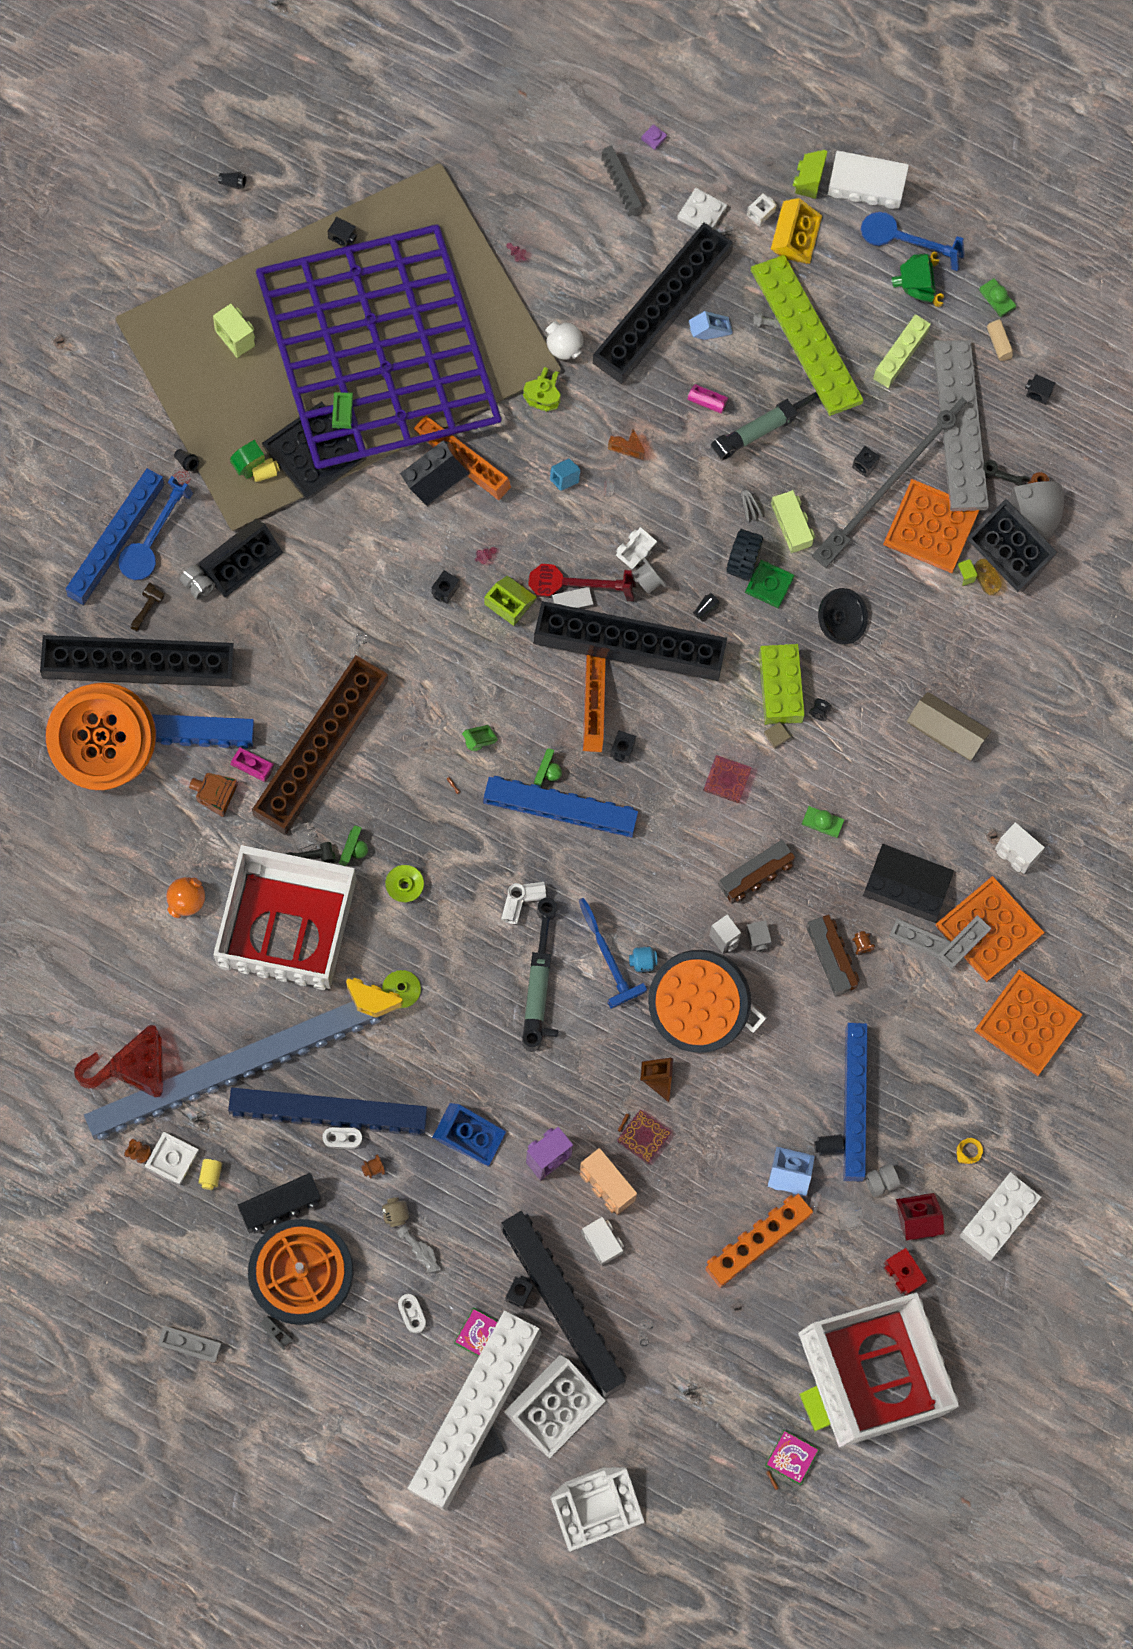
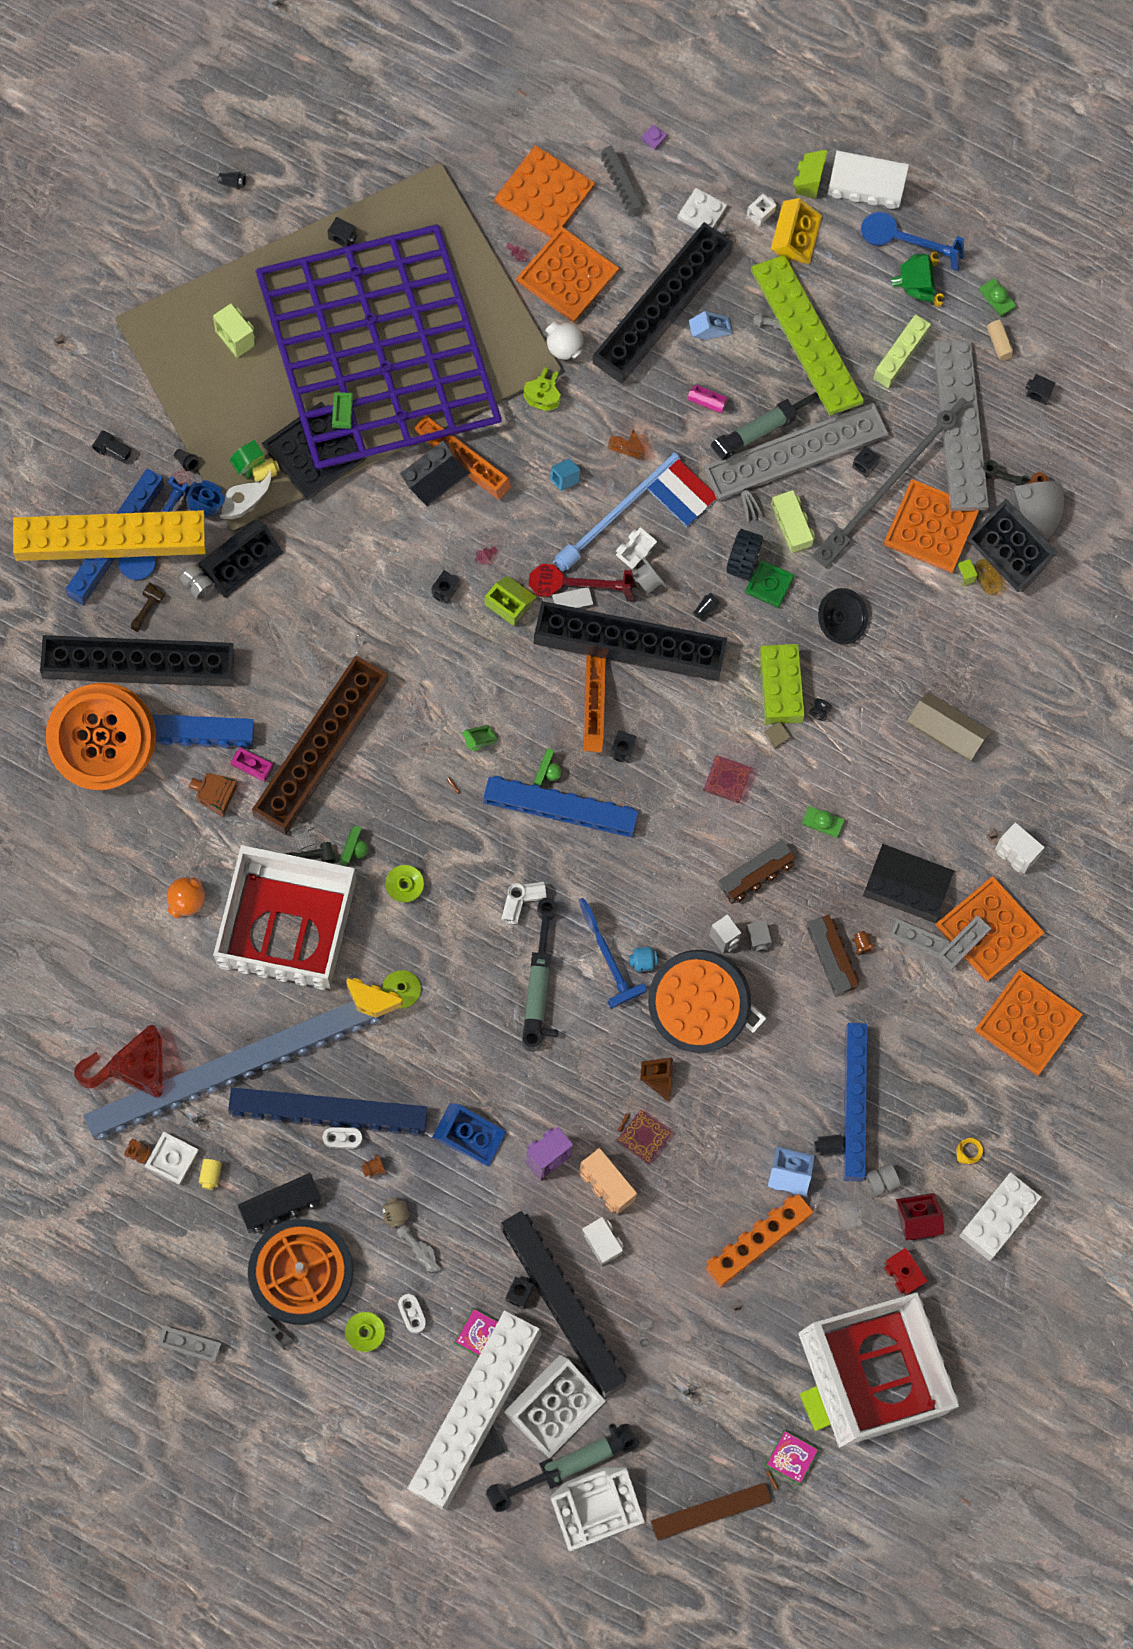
none -> yellow brick [13,510,206,561]
none -> black piece [92,430,132,463]
none -> blue cylinder [186,480,225,518]
none -> white piece [220,469,271,520]
none -> lime dish [345,1312,385,1352]
none -> black piece [486,1423,640,1512]
none -> orange plate [494,145,595,238]
none -> orange plate [516,226,619,323]
none -> flag [553,452,717,572]
none -> reddish brown tile [650,1482,772,1541]
none -> light grey plate [703,403,888,501]

